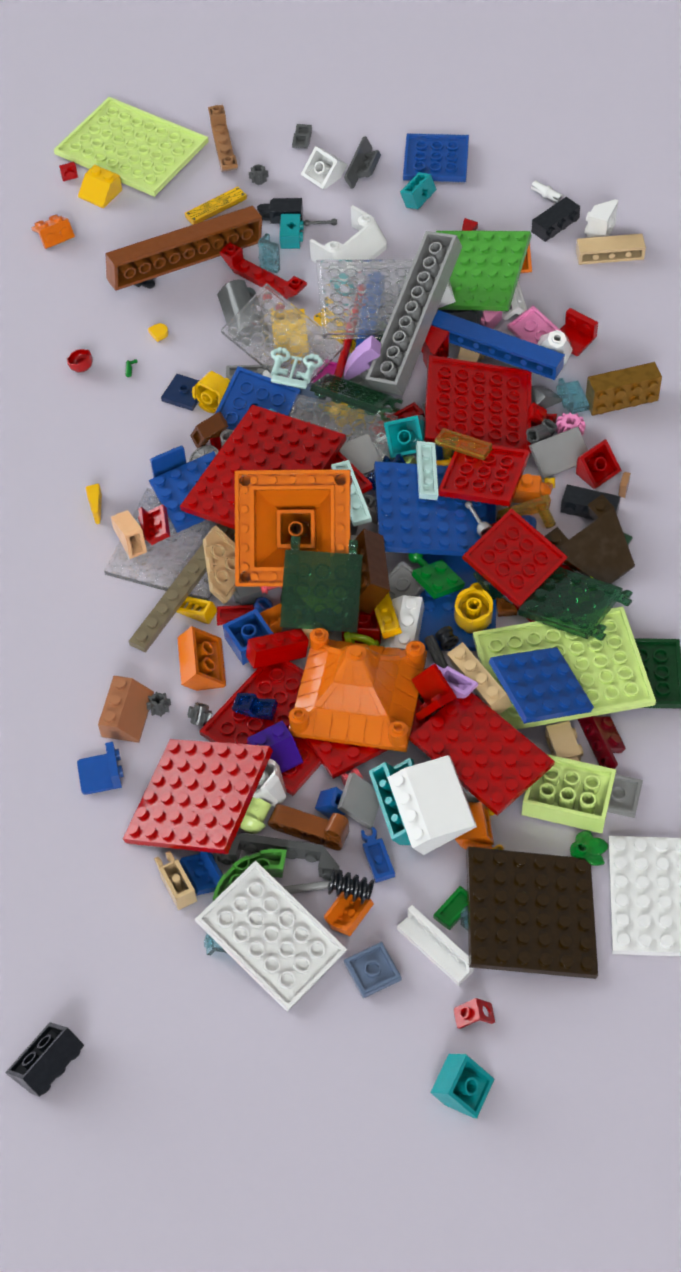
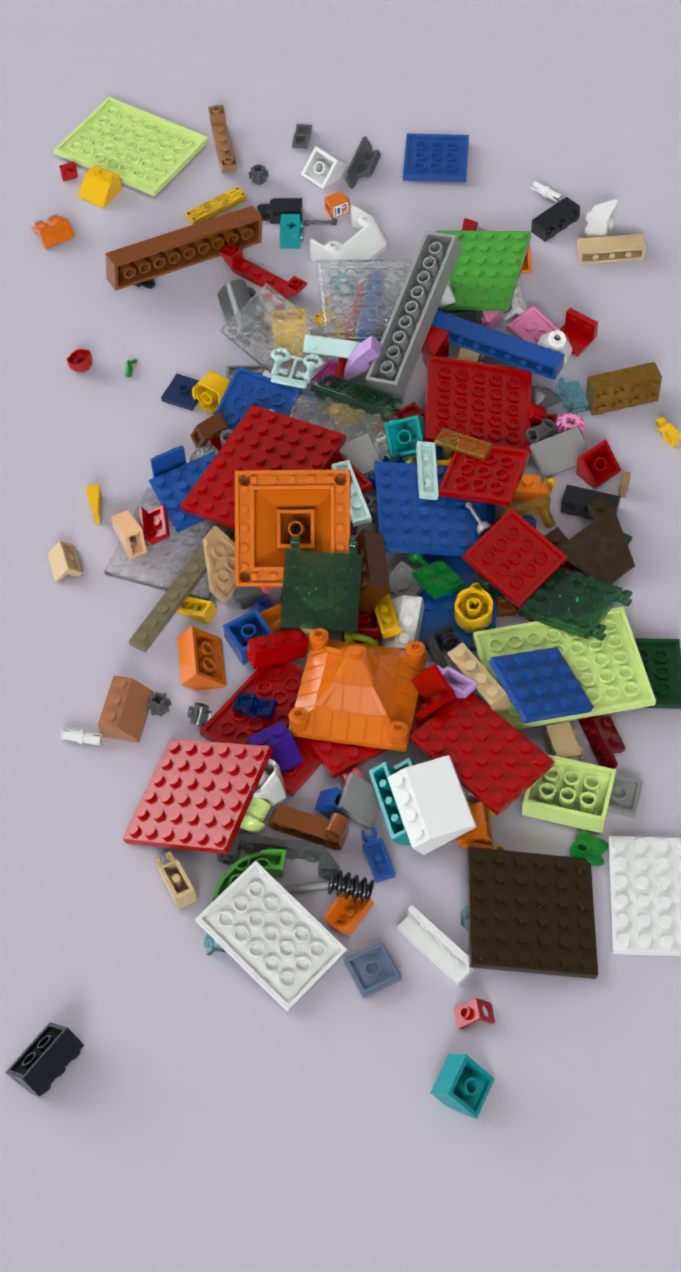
blue bracket [77,742,124,795] -> none
yellow tile [148,323,168,342] -> none
blue bracket [179,852,223,896] -> none
red tile [217,605,254,626] -> none
clear light blue bracket [258,233,280,273] -> none
teal brick [400,172,437,209] -> none
green tile [433,886,468,931] -> none
none -> tan panel [47,541,83,582]
none -> white pin [61,727,103,746]
none -> light aqua plate [303,334,362,359]
none -> orange brick [324,191,350,219]
none -> yellow plate [655,417,681,448]

